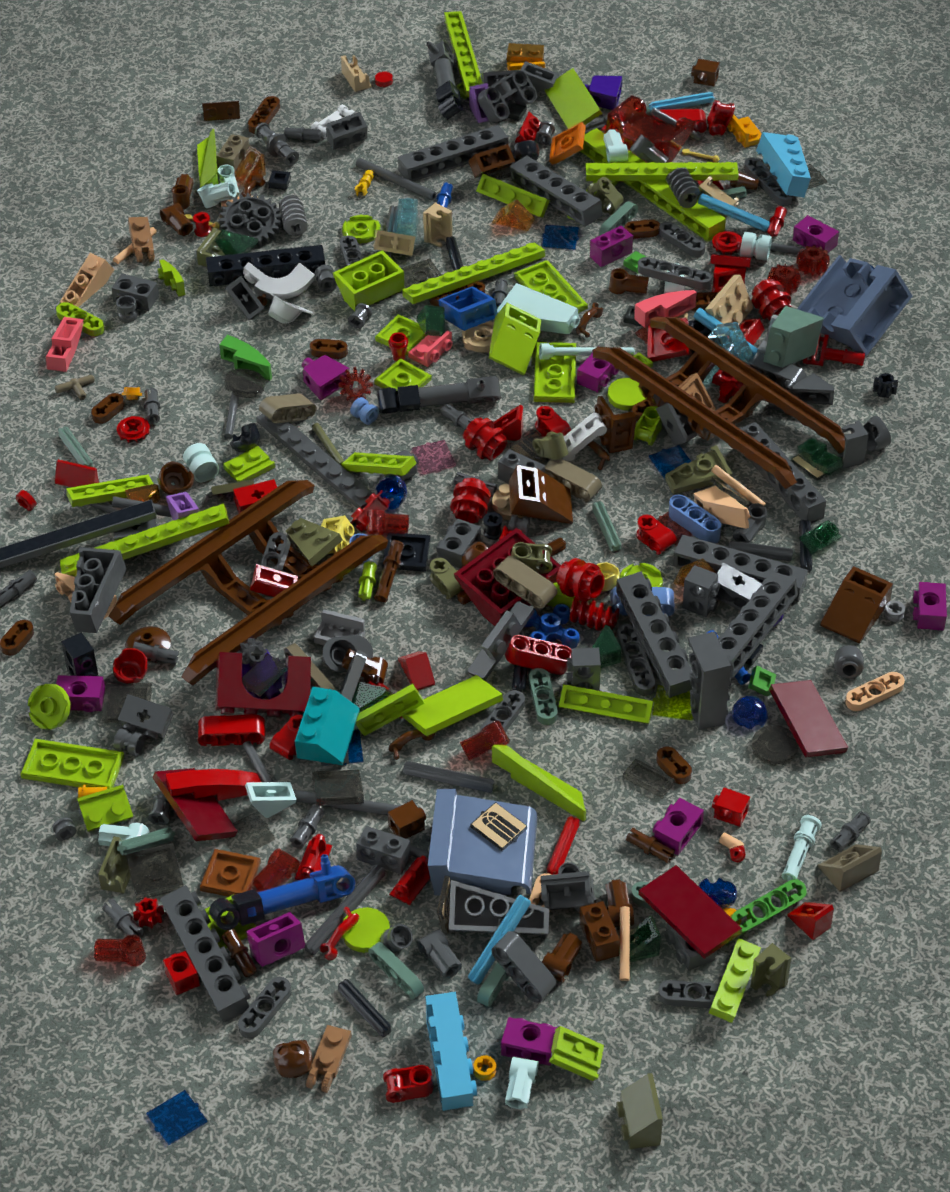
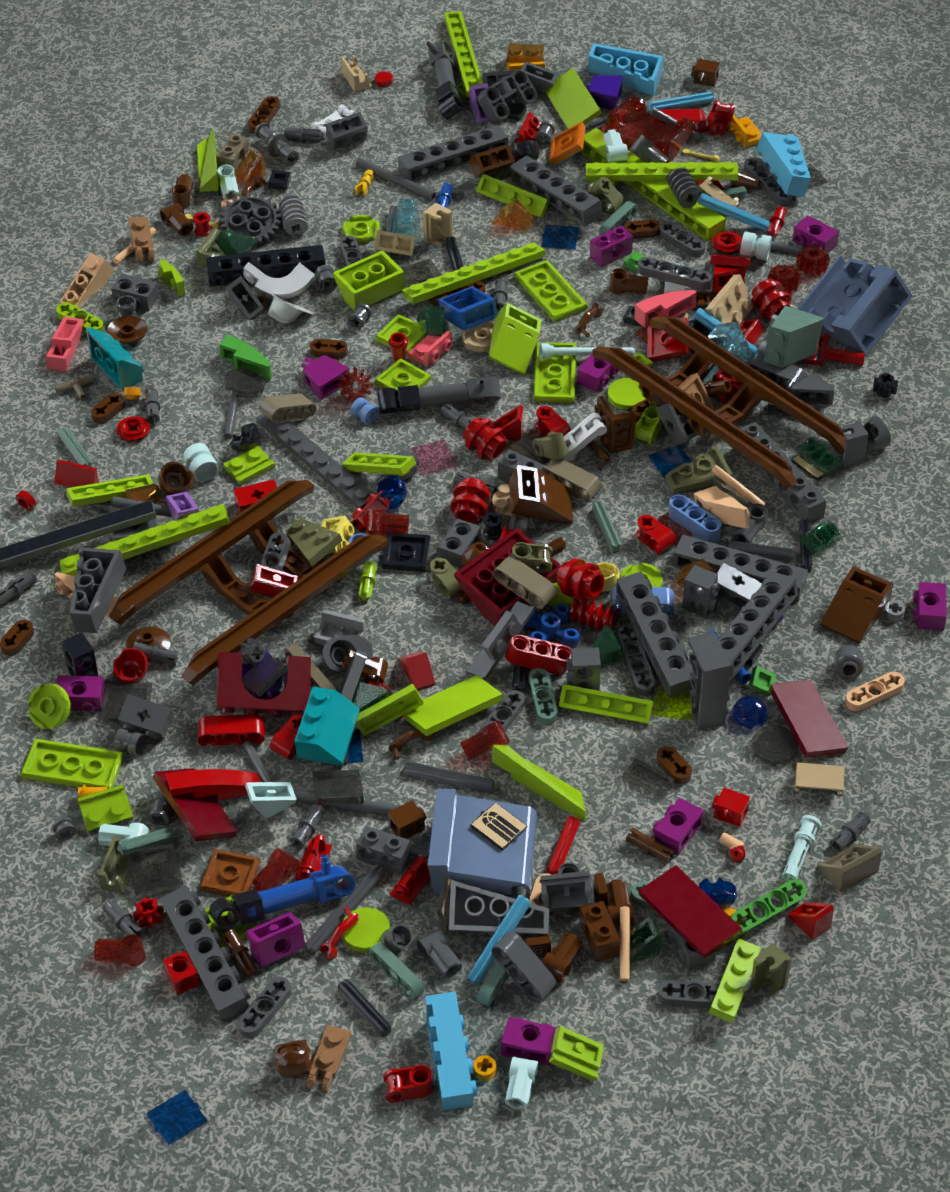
light aqua piece [197,181,237,208] -> none
reddish brown hinge [202,101,240,121] -> none
olive tile [211,480,254,496] -> none
olive bar [312,423,344,467] -> none
reddish brown pin [374,540,404,603] -> none
light aqua slope [497,283,580,334] -> none
olive slope [616,1073,663,1149] -> none
none -> teal slope [86,327,144,391]
none -> reddish brown dish [107,316,148,343]
none -> reddish brown tile [525,935,551,957]
none -> medium azure wedge [588,43,663,96]
none -> reddish brown tile [593,873,608,906]
none -> reddish brown pin [703,379,732,397]
none -> tan hinge [795,763,844,795]

